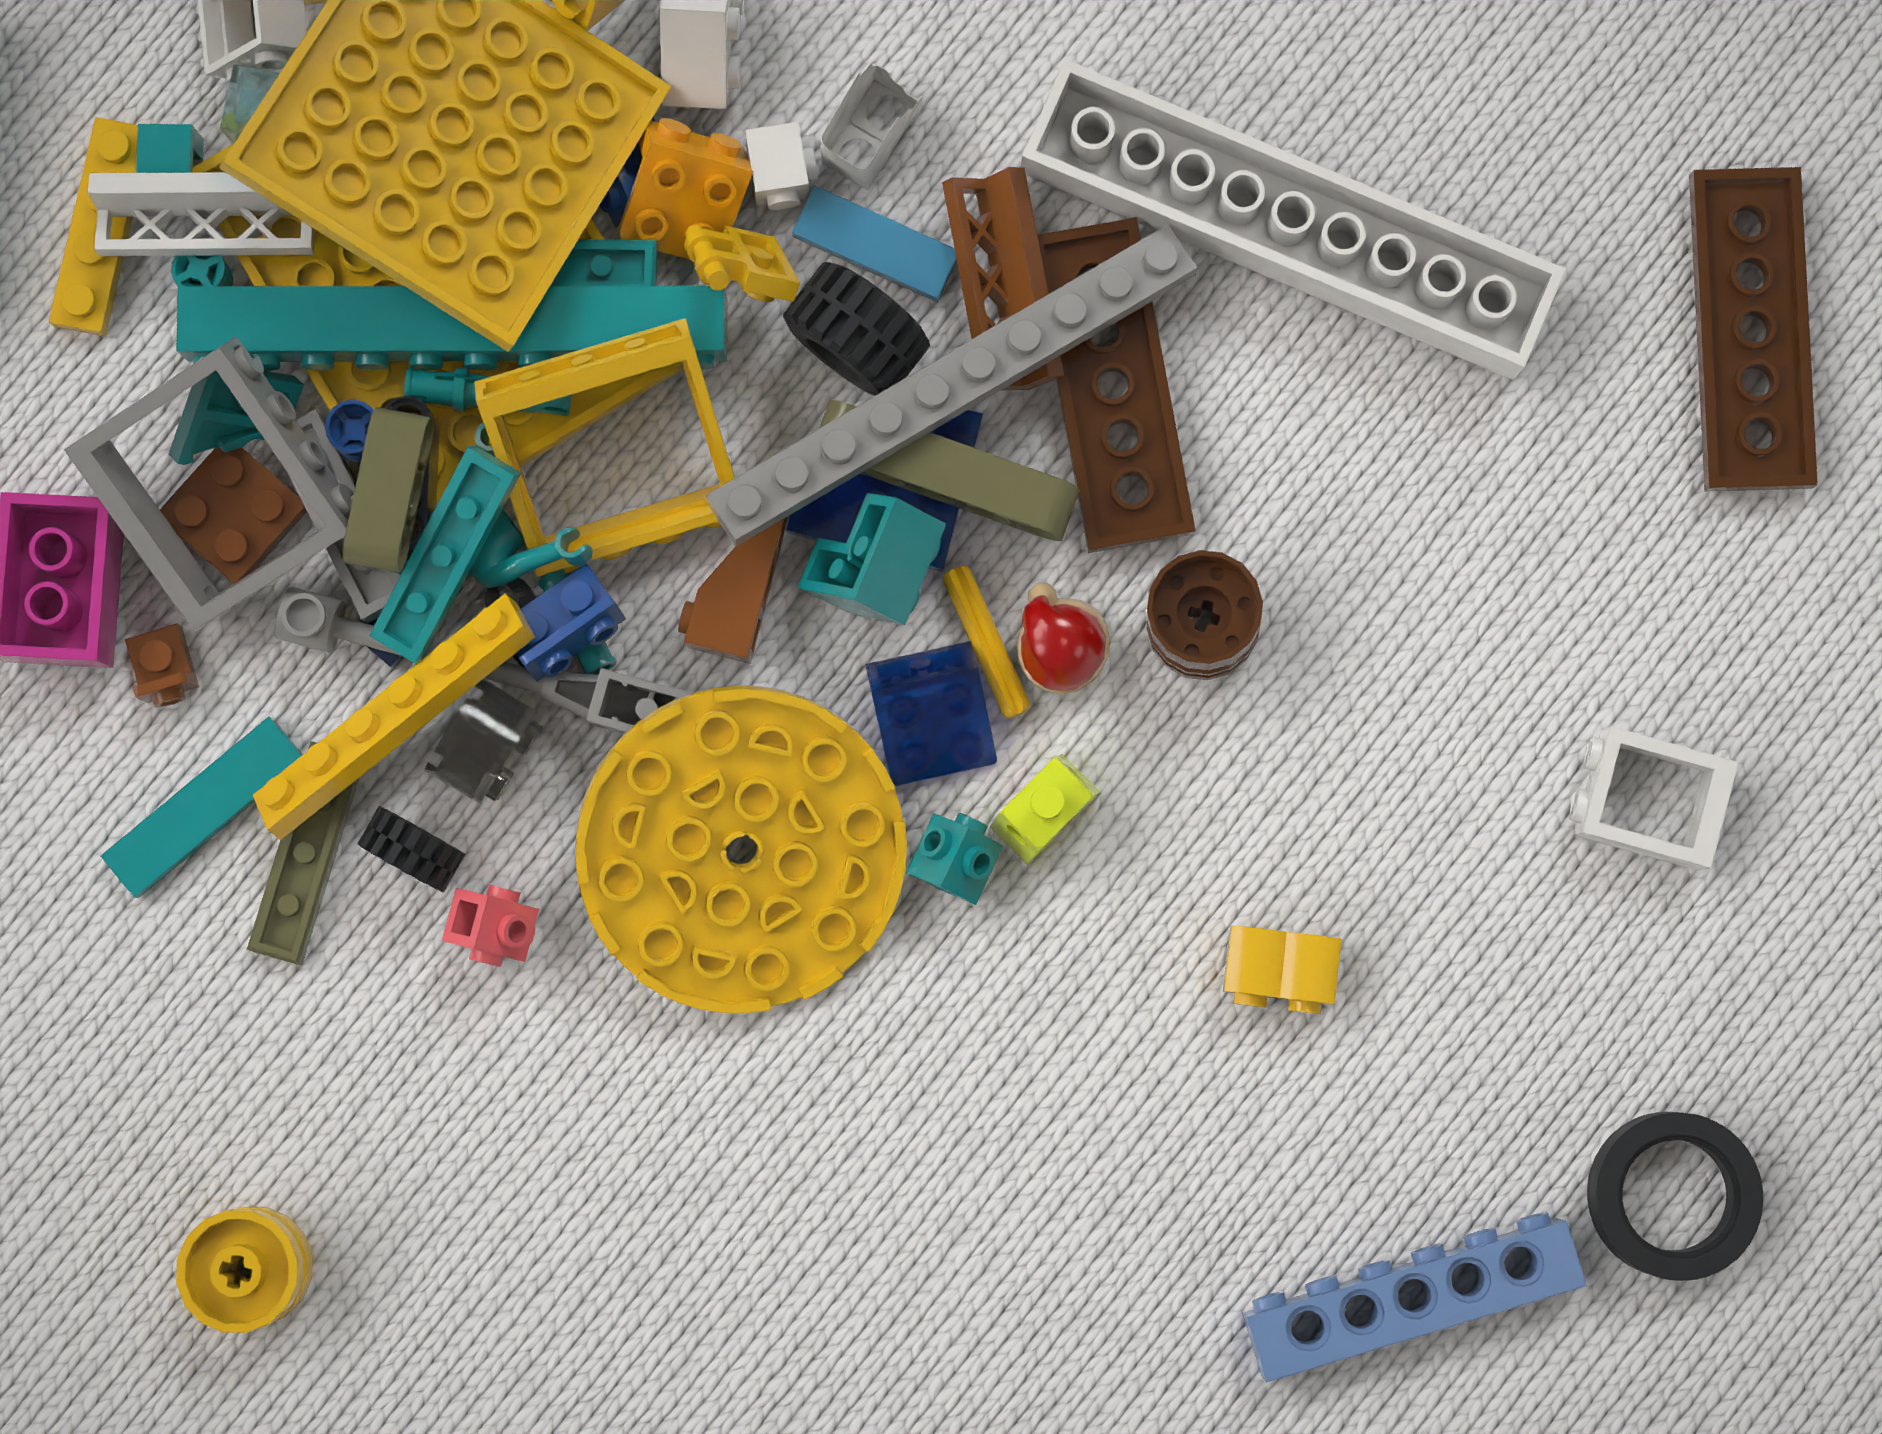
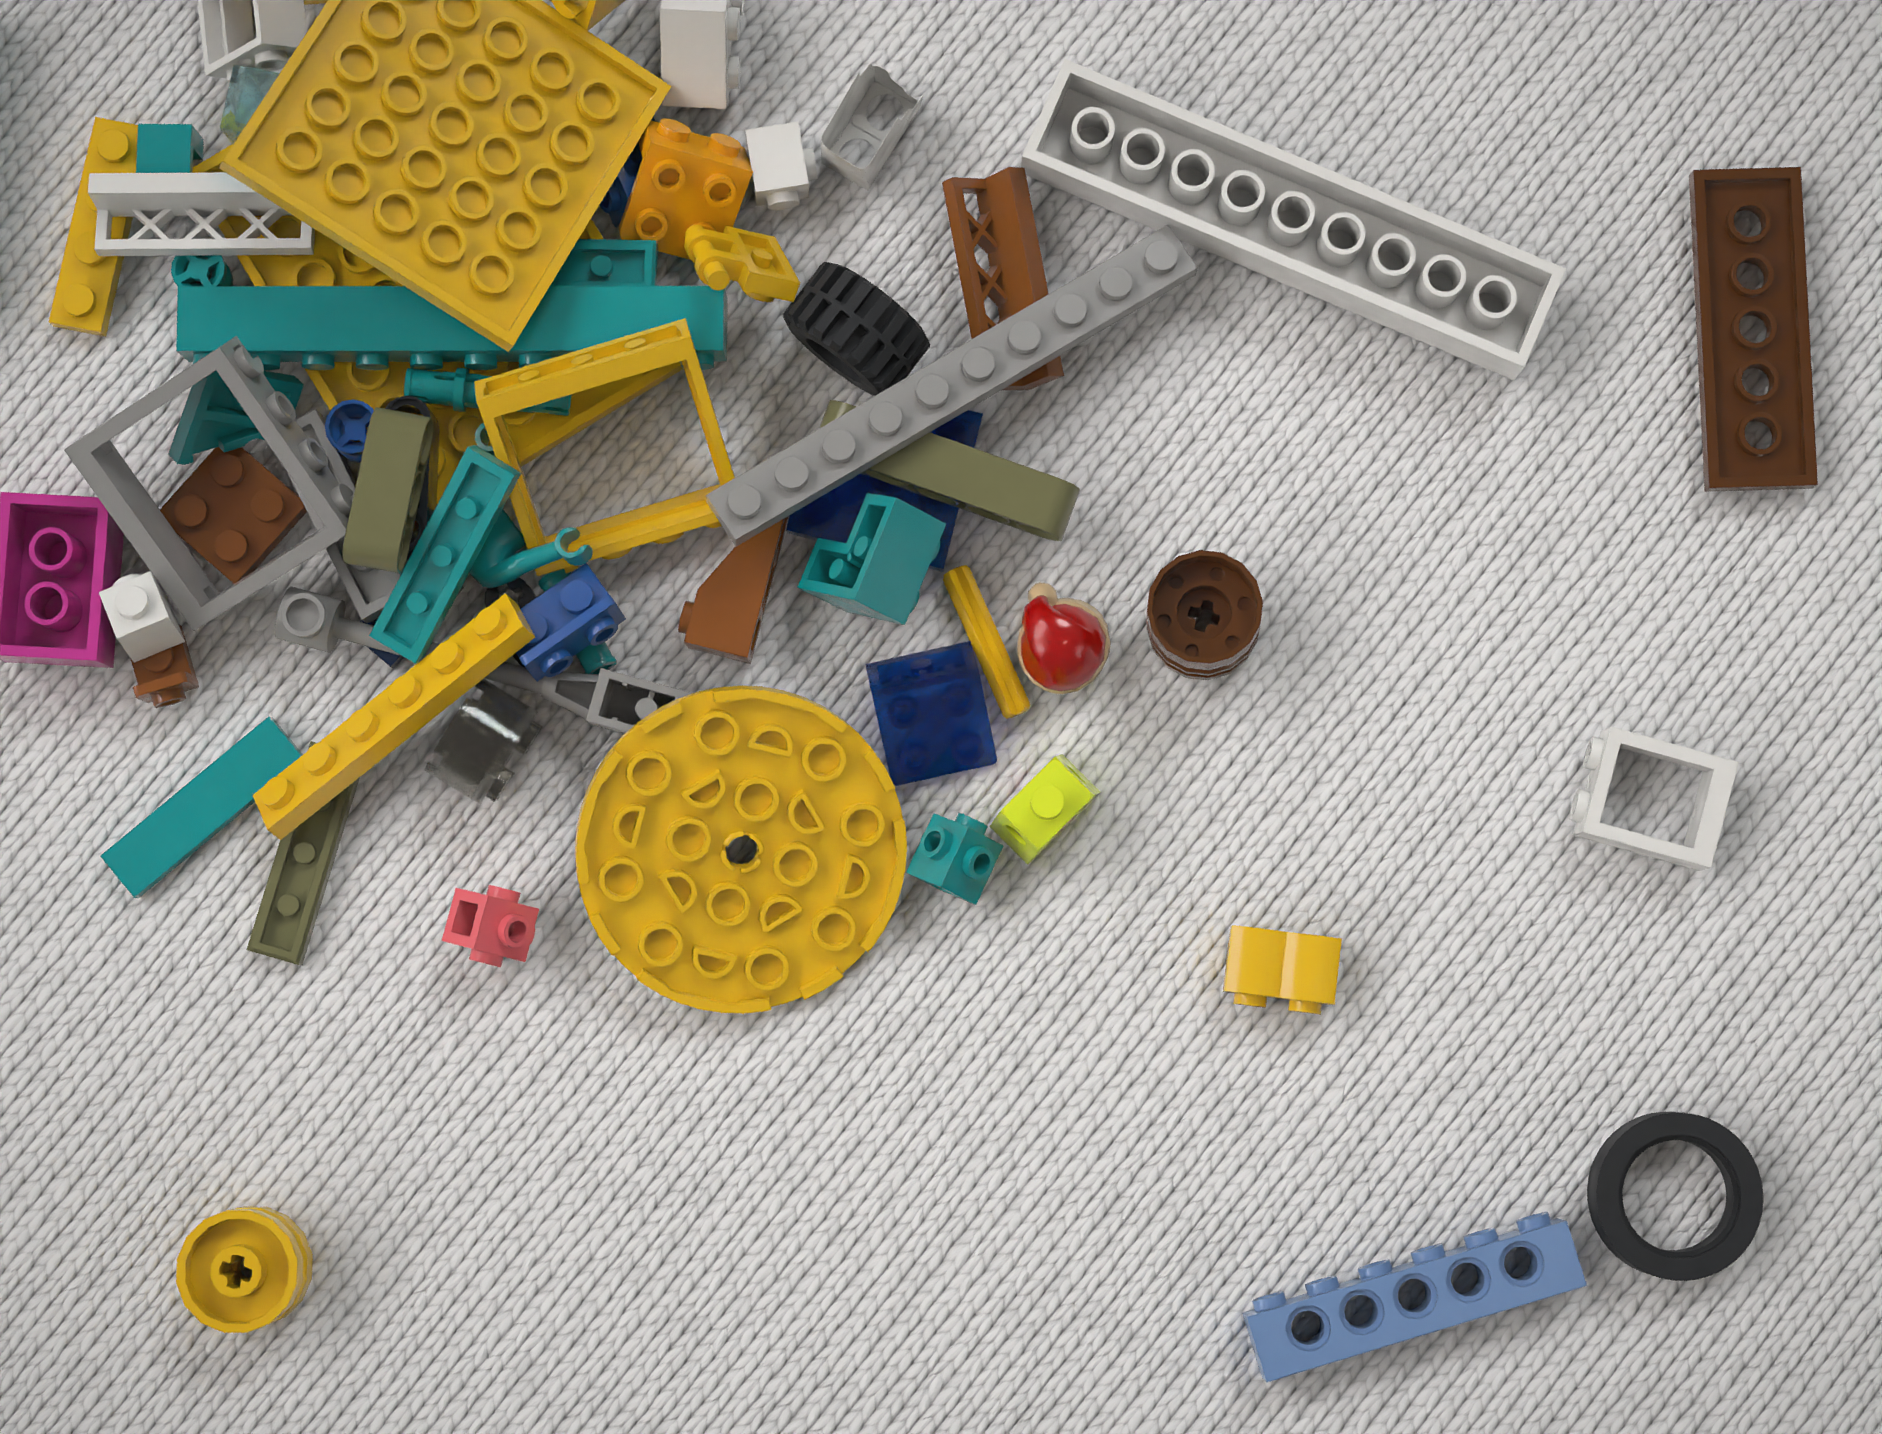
black tyre [357,806,466,892] -> none
dark azure tile [792,185,957,303] -> none
reddish brown plate [1038,217,1196,553] -> none
none -> white brick [99,571,185,663]

